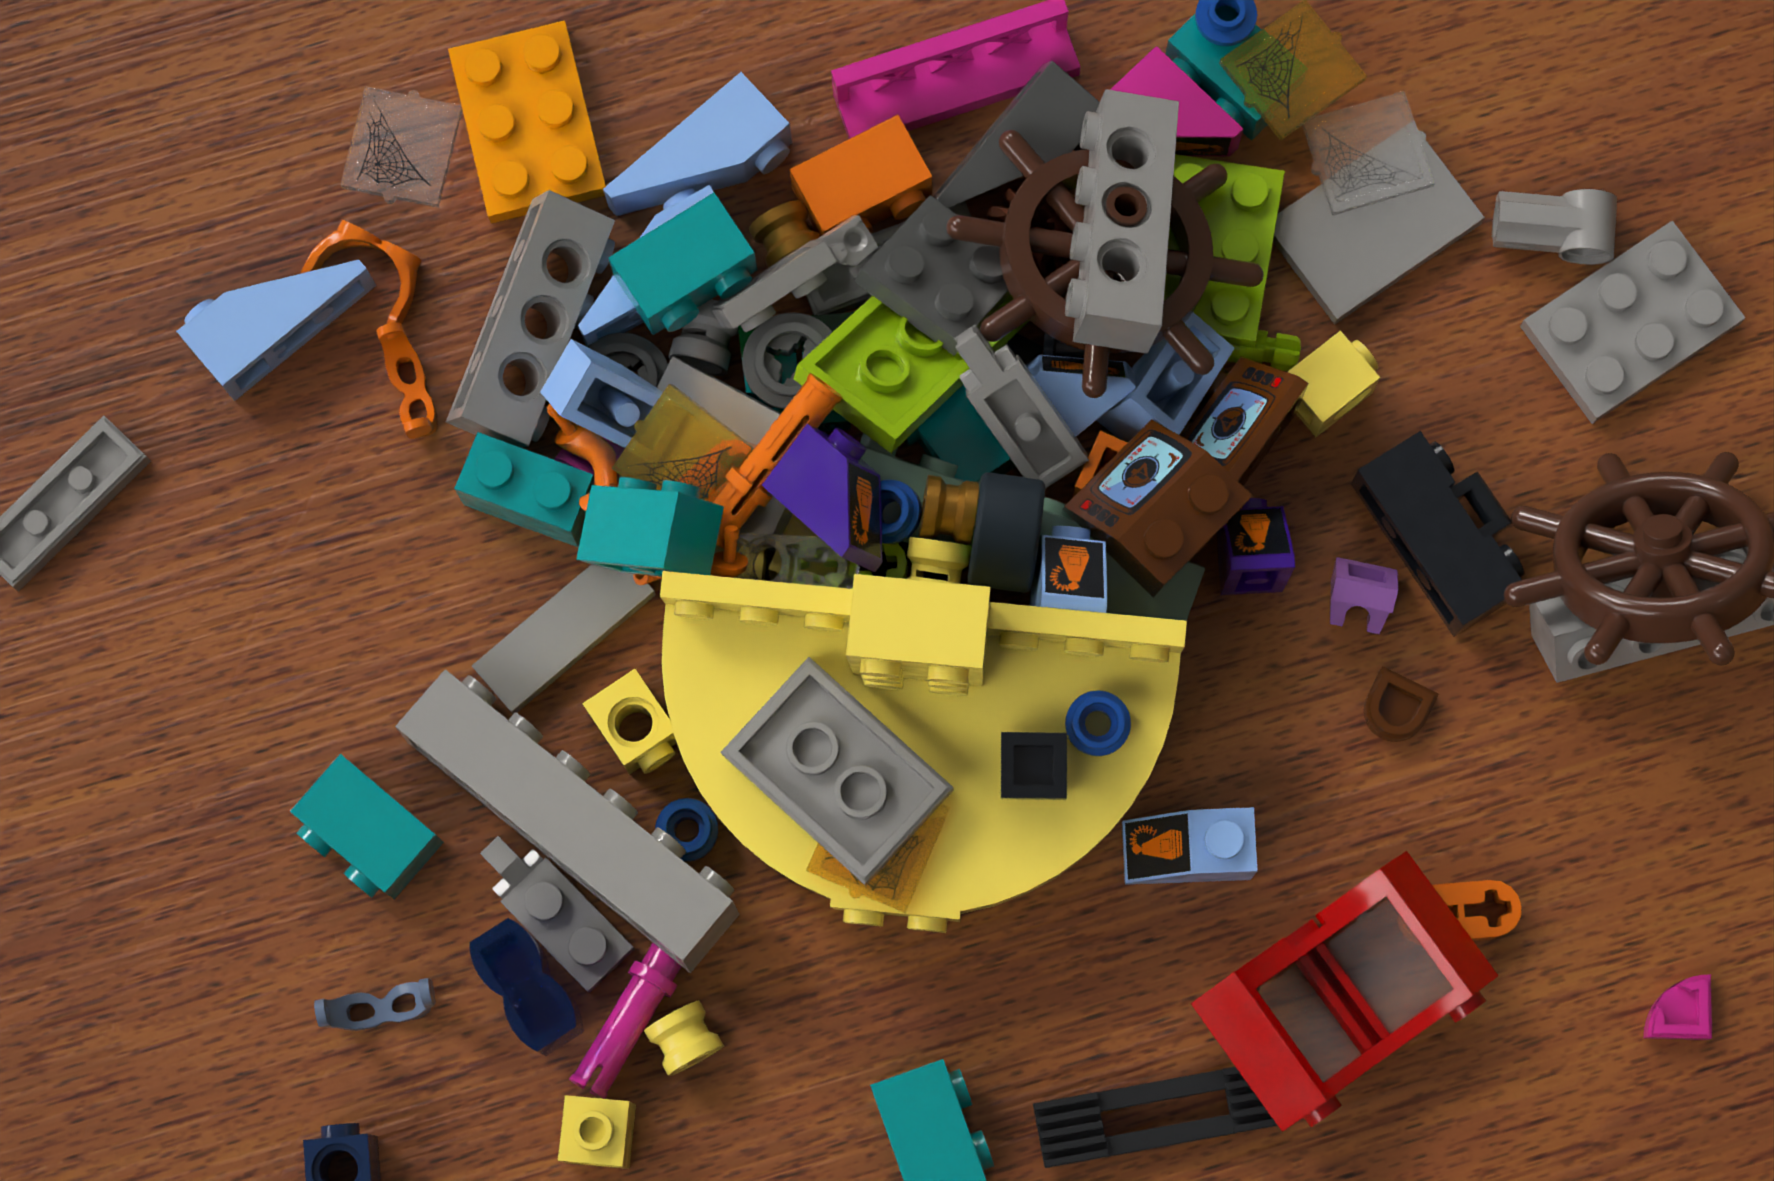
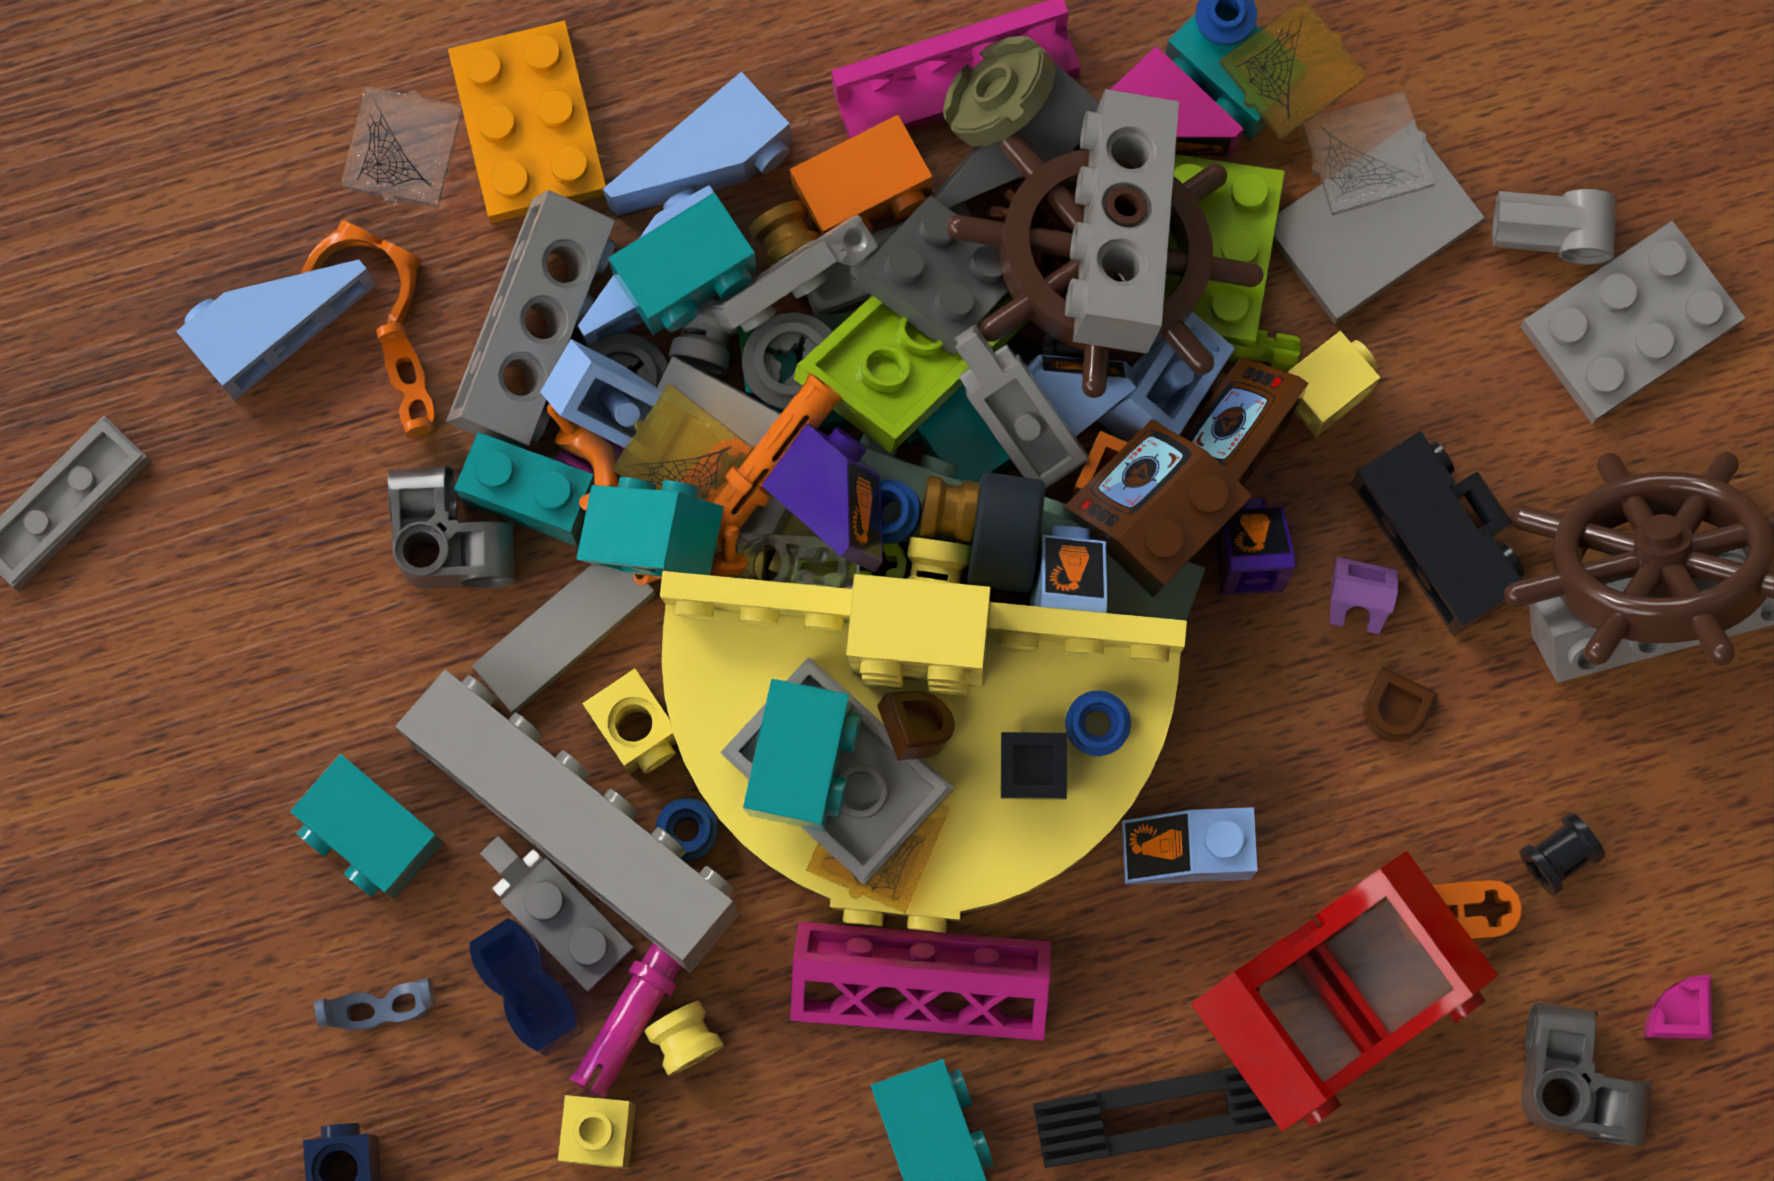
none -> flat silver piece [388,466,515,589]
none -> teal brick [743,678,861,832]
none -> dark pink fence [790,922,1051,1041]
none -> reddish brown tile [877,691,955,761]
none -> olive tile [943,36,1056,146]
none -> black bush [1519,813,1606,896]
none -> flat silver piece [1521,1001,1652,1146]

